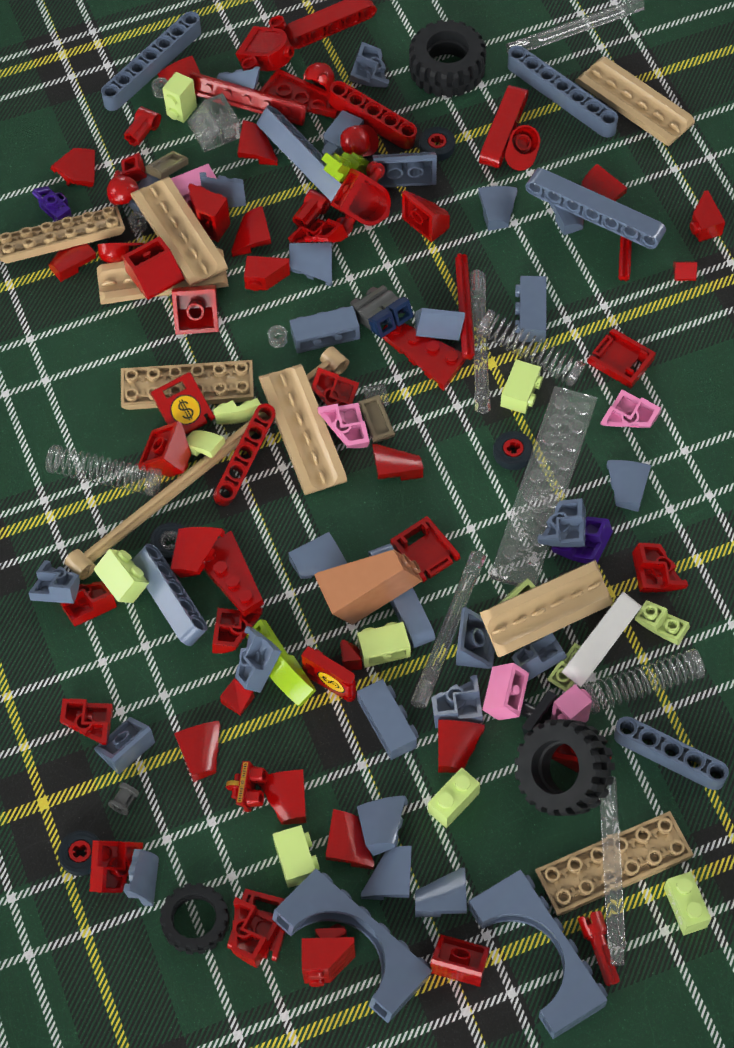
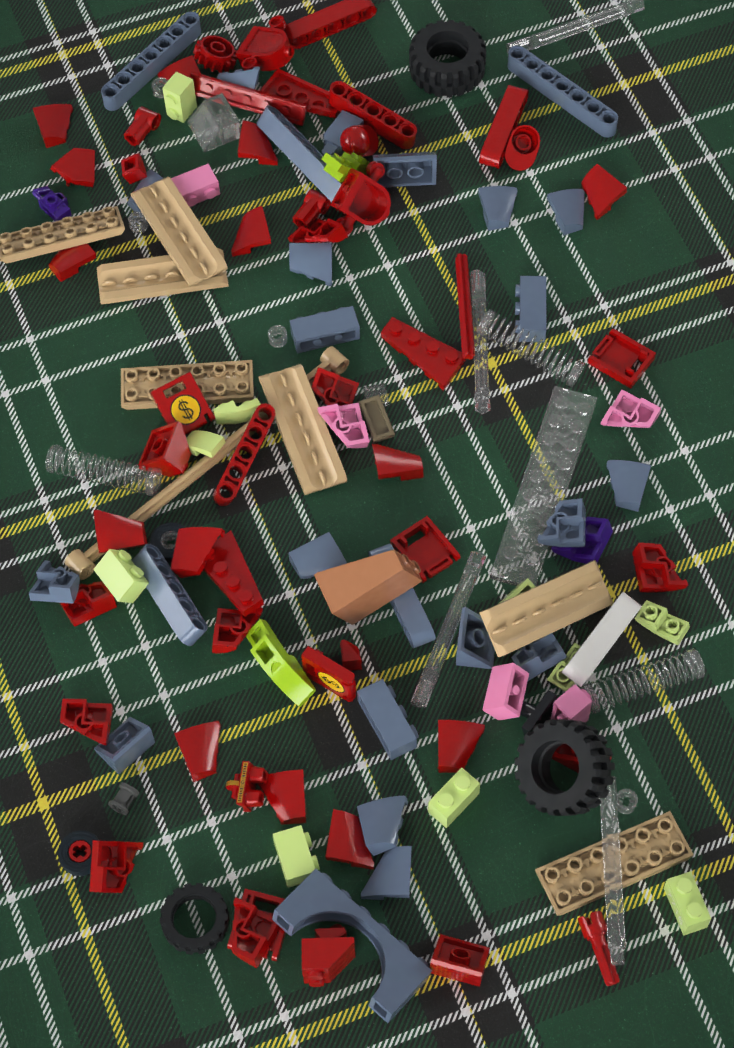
red cap [98,243,145,263] -> none
red hair [107,170,139,206] -> none
red slope [123,236,184,300] -> none
sand blue slope [124,849,159,906] -> none
dark tan tile [145,151,188,180] -> none
red slope [171,285,219,335] -> none
red slope [188,183,231,242] -> none
sand blue slope [200,172,246,208] -> none
red slope [220,678,255,716] -> none
sand blue slope [235,626,282,693] -> none
red slope [244,256,291,291] -> none
red hair [303,62,335,91] -> none
sand blue slope [349,42,389,88] -> none
hips [350,285,414,338] -> none
yellowish green brick [357,622,411,668] -> none
red slope [402,190,450,242] -> none
sand blue slope [415,308,465,341] -> none
sand blue slope [415,868,467,917] -> none
black bush [419,126,456,161] -> none
sand blue slope [431,675,483,728] -> none
sand blue arch [468,869,608,1039] -> none
black bush [493,431,533,470] -> none
yellowish green brick [500,359,543,414] -> none
sand blue beam [525,168,666,249] -> none
tan plate [575,56,695,147] -> none
sand blue beam [614,716,729,790] -> none
red axle [618,236,632,281] -> none
red slope [673,261,697,281] -> none
red slope [690,190,725,242] -> none
none -> red slope [33,104,73,148]
none -> red slope [94,510,148,553]
none -> red gear [193,35,237,73]
none -> clear bush [614,789,638,814]

